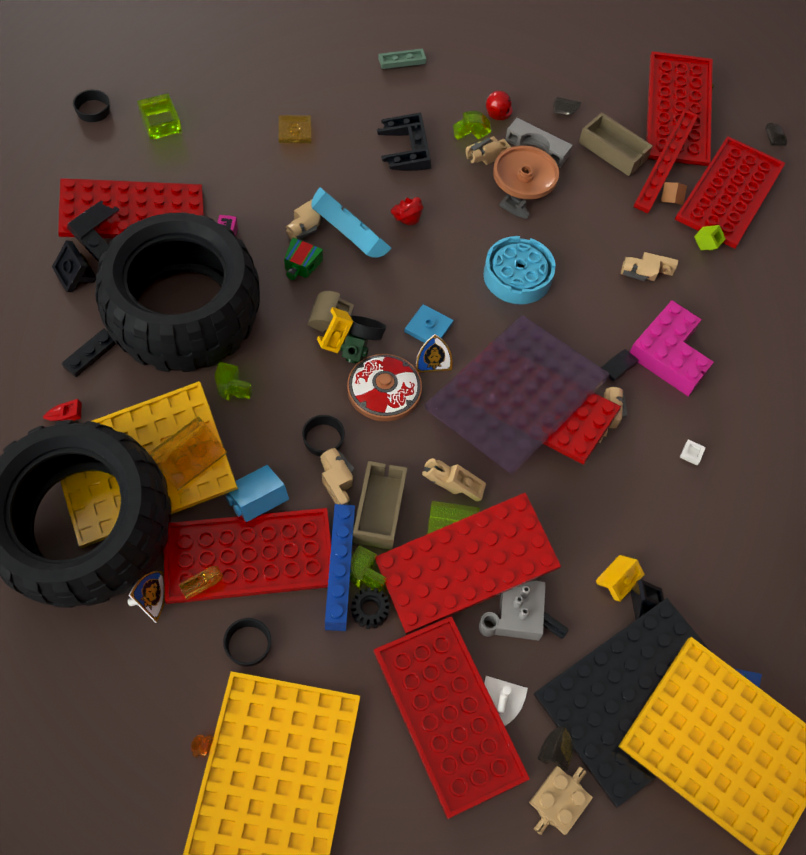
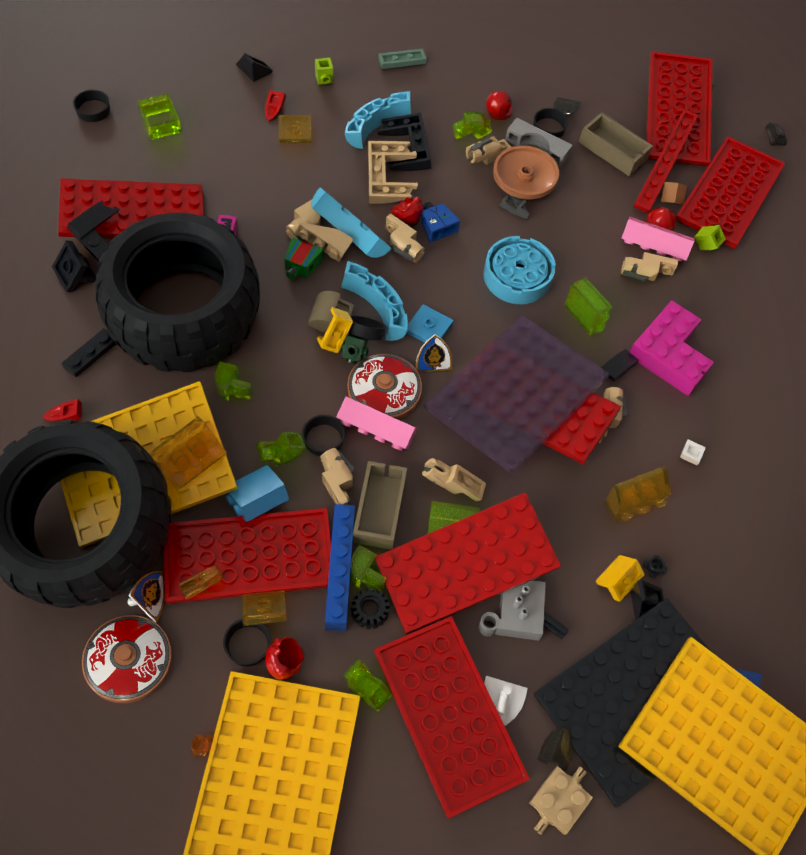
none -> dish [82,615,172,703]
none -> black slope [236,53,273,82]
none -> clear yellow plate [242,591,287,626]
none -> clear neon green brick [256,432,306,466]
none -> red plate [265,90,286,121]
none -> red hair [265,637,305,680]
none -> tan slope [295,222,354,262]
none -> lime brick [315,58,333,85]
none -> bright pink brick [336,396,417,451]
none -> medium azure brick [341,261,408,341]
none -> clear neon green brick [343,659,392,711]
none -> medium azure brick [345,91,411,149]
none -> tan wedge [368,141,418,204]
none -> tan plate [385,213,425,263]
none -> blue torso [421,202,460,243]
none -> black tyre [534,108,568,138]
none -> clear neon green brick [564,277,612,335]
none -> clear yellow slope [604,466,671,522]
none -> bright pink brick [621,217,695,262]
none -> black plate [643,555,667,578]
none -> red hair [645,207,676,231]

